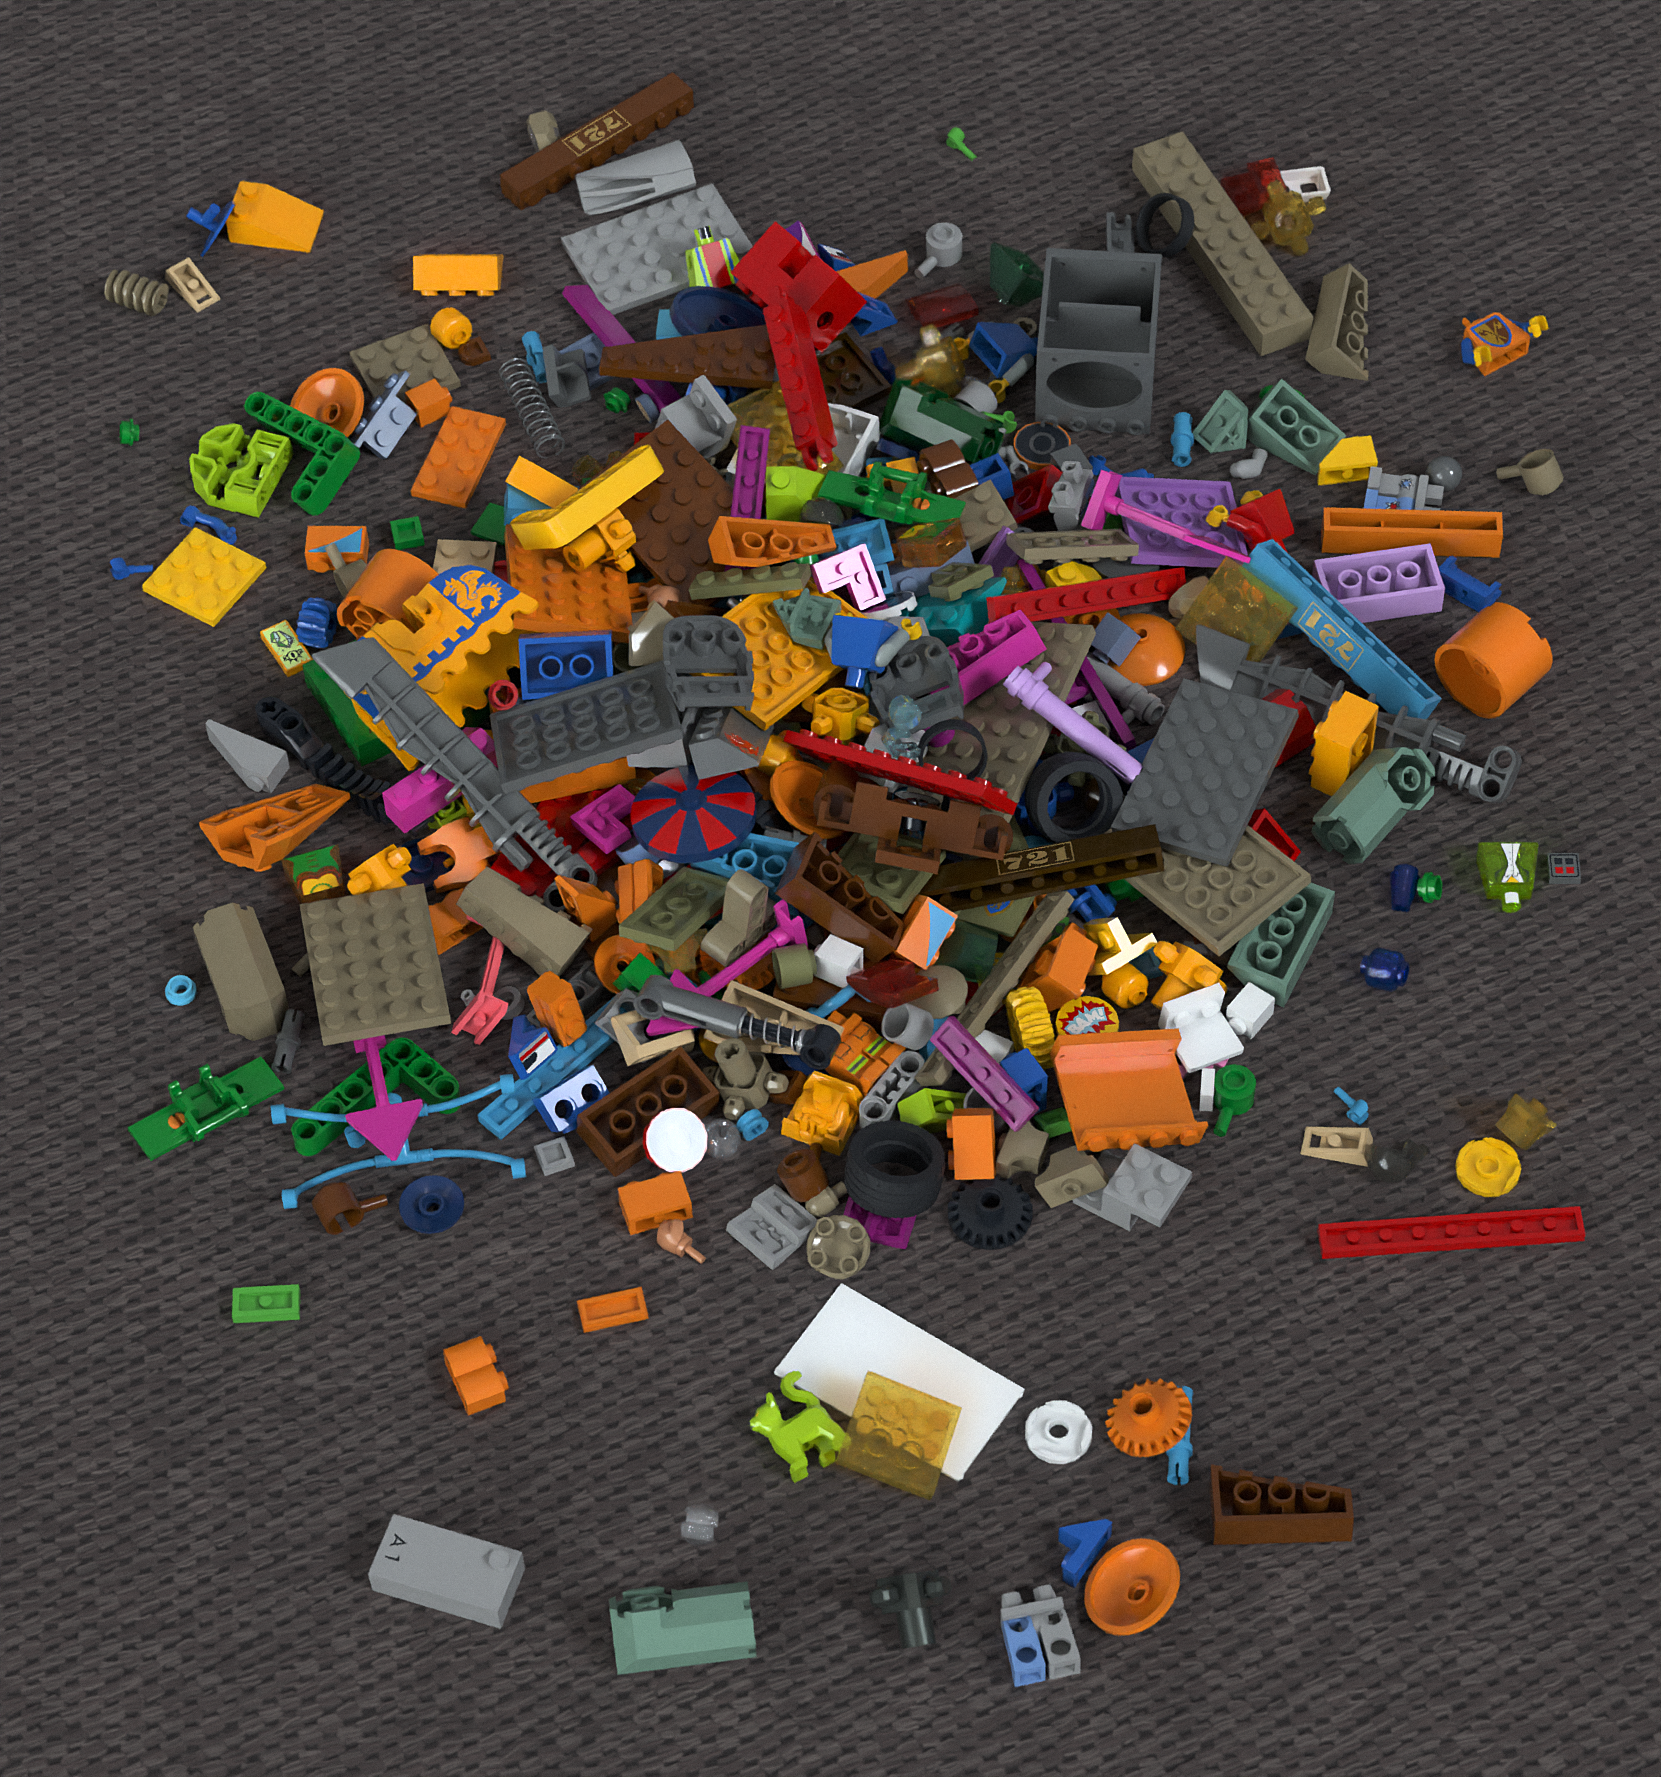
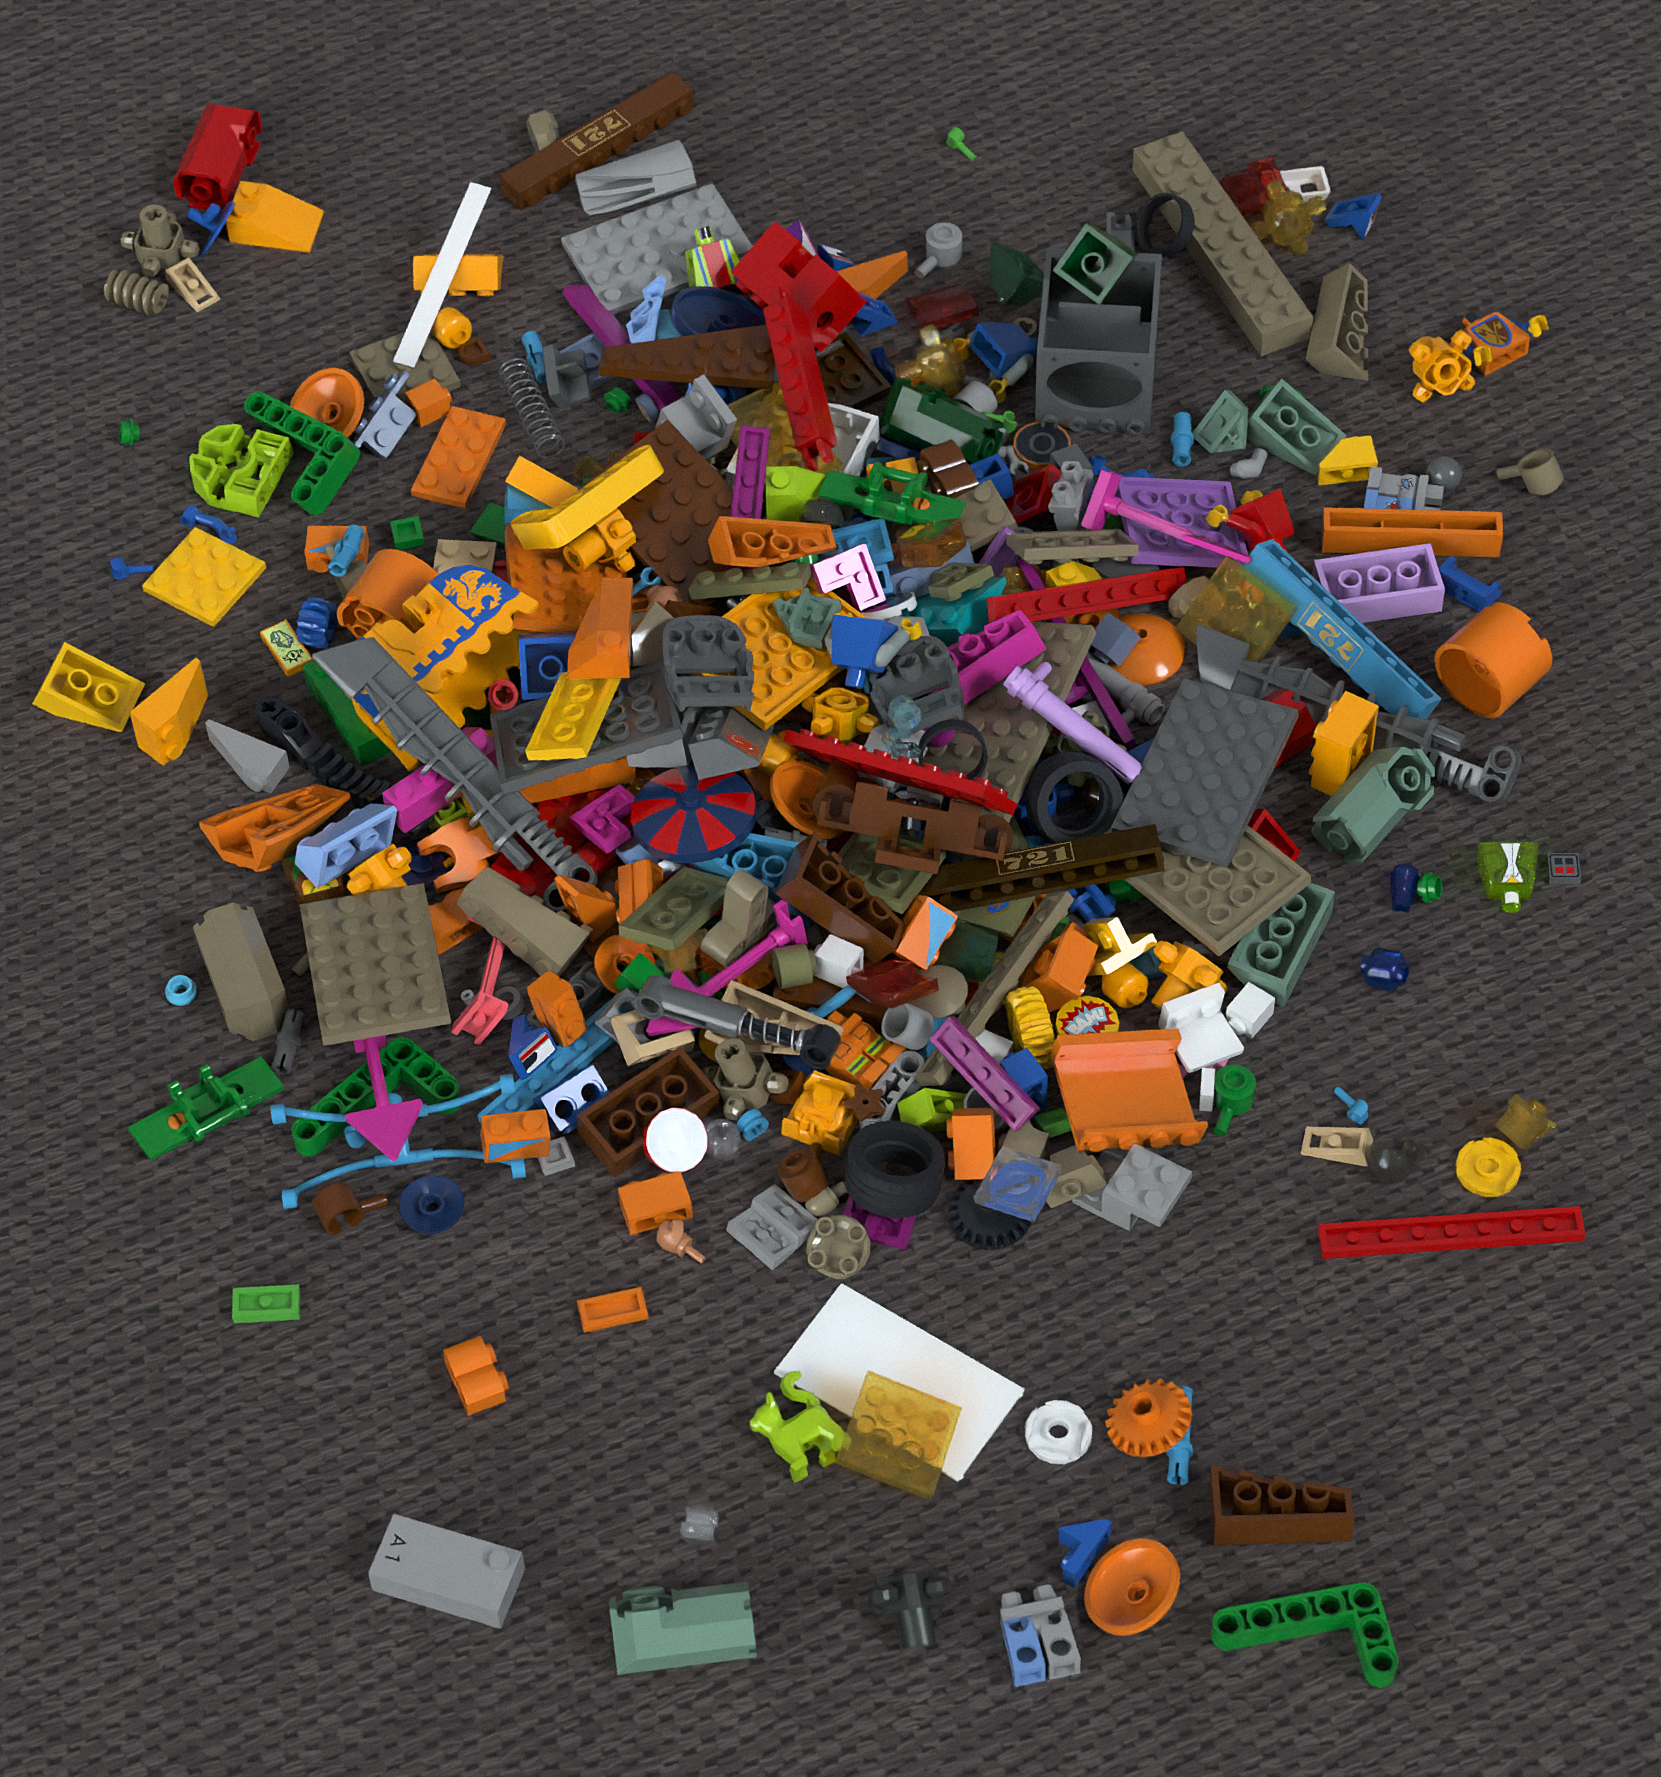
none -> yellow slope [32,642,145,732]
none -> dark tan piece [121,205,199,277]
none -> light orange slope [129,658,208,766]
none -> red brick [173,103,262,210]
none -> light blue slope [294,803,398,888]
none -> dark azure pin [328,524,365,577]
none -> white sticker [393,182,491,367]
none -> orange brick [480,1109,550,1163]
none -> yellow plate [525,672,621,761]
none -> orange wedge [567,578,633,679]
none -> light blue slope [626,274,666,343]
none -> dark azure hand [632,567,661,596]
none -> reddish brown plate [843,1084,885,1122]
none -> clear tile [974,1146,1062,1222]
none -> dark green slope [1053,223,1138,305]
none -> green beam [1211,1583,1398,1688]
none -> blue slope [1325,193,1382,239]
none -> light orange piece [1409,330,1475,403]

